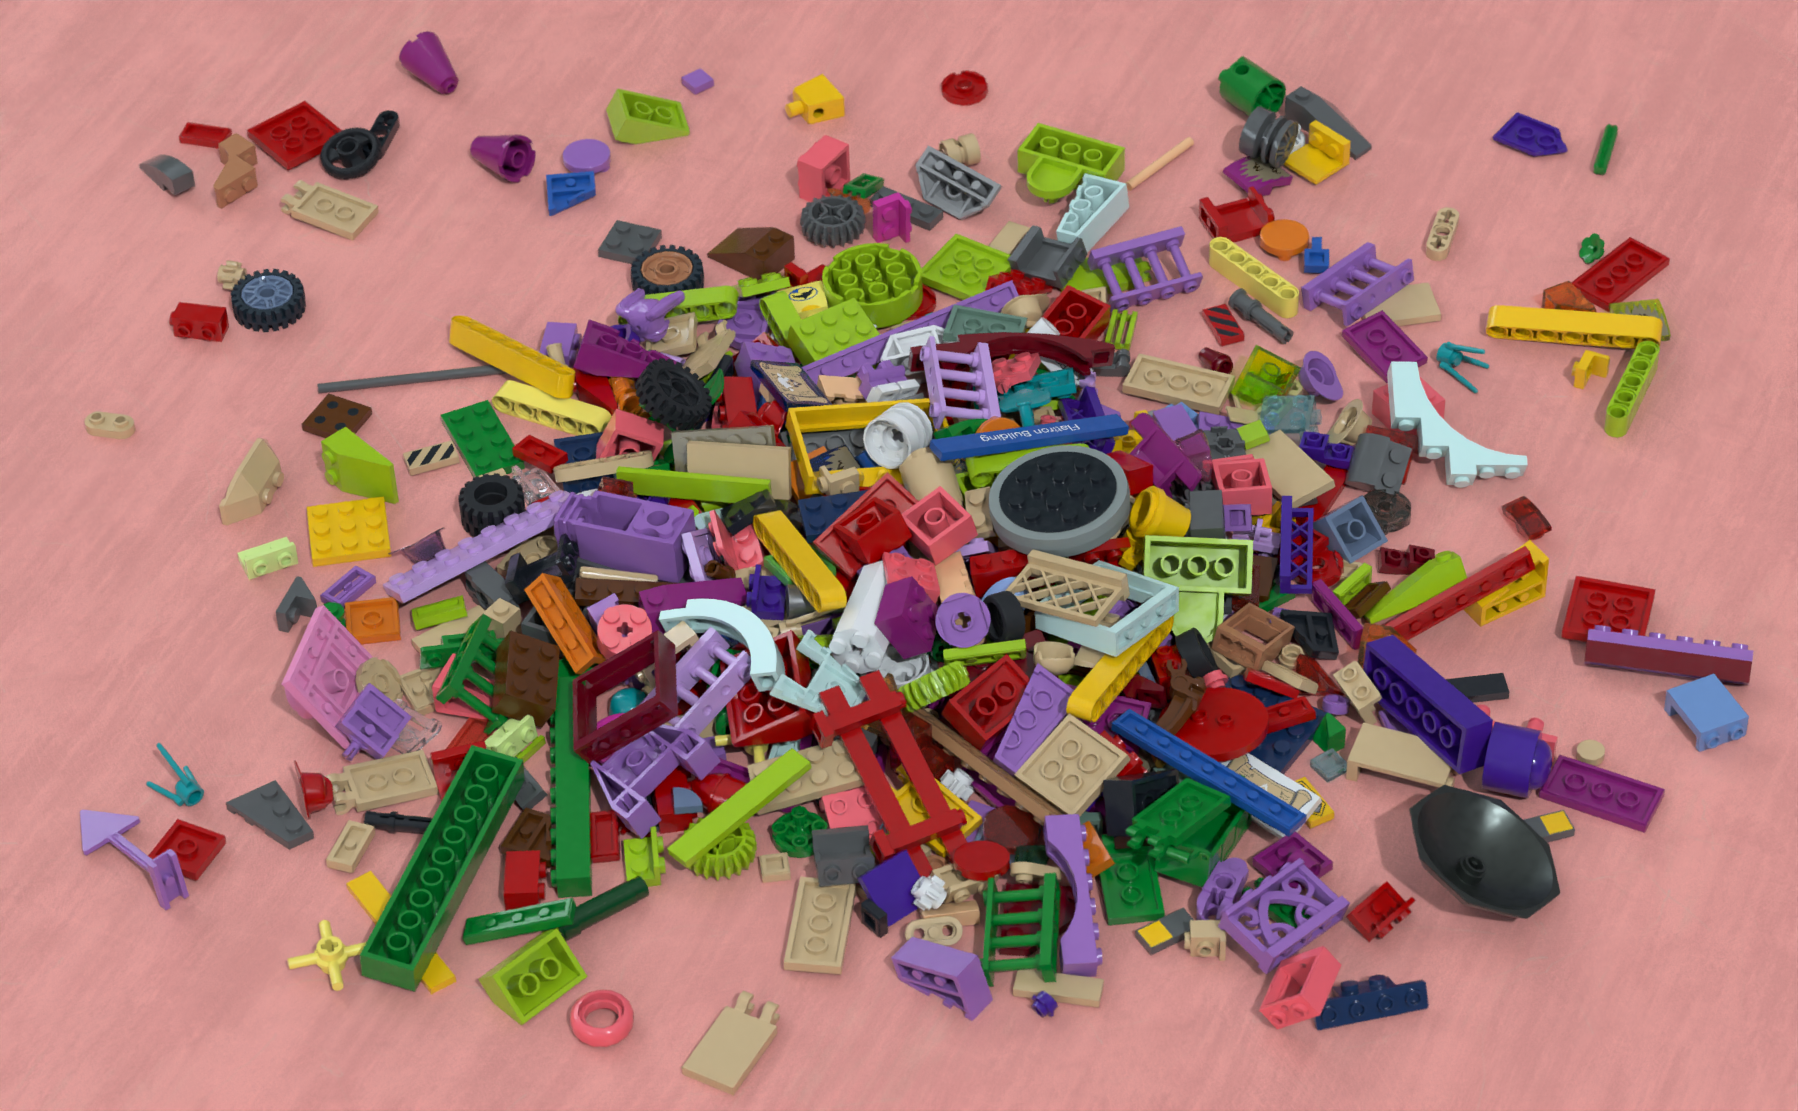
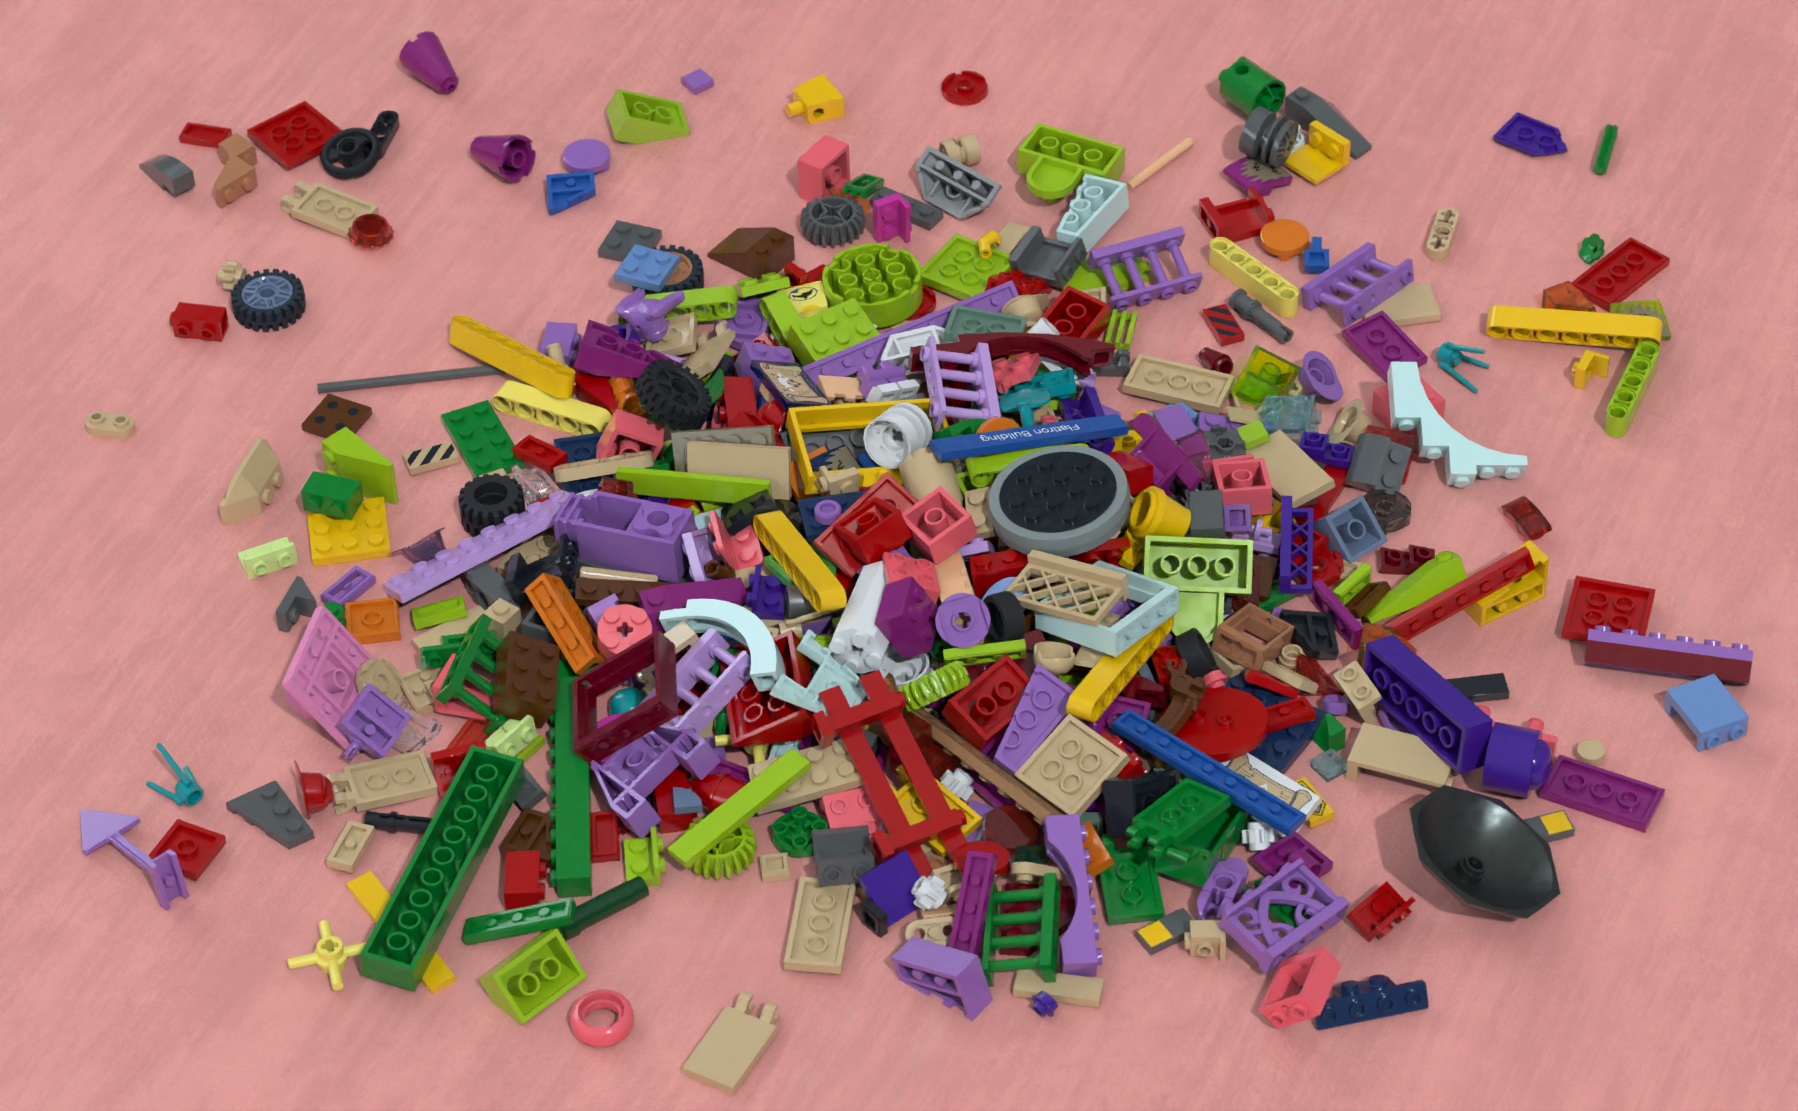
none -> green brick [301,471,364,520]
none -> clear red piece [347,214,394,249]
none -> medium blue plate [614,244,680,293]
none -> medium lavender tile [814,500,841,525]
none -> magenta plate [949,850,998,955]
none -> yellow arm [978,231,1002,259]
none -> white gear [1241,821,1277,851]

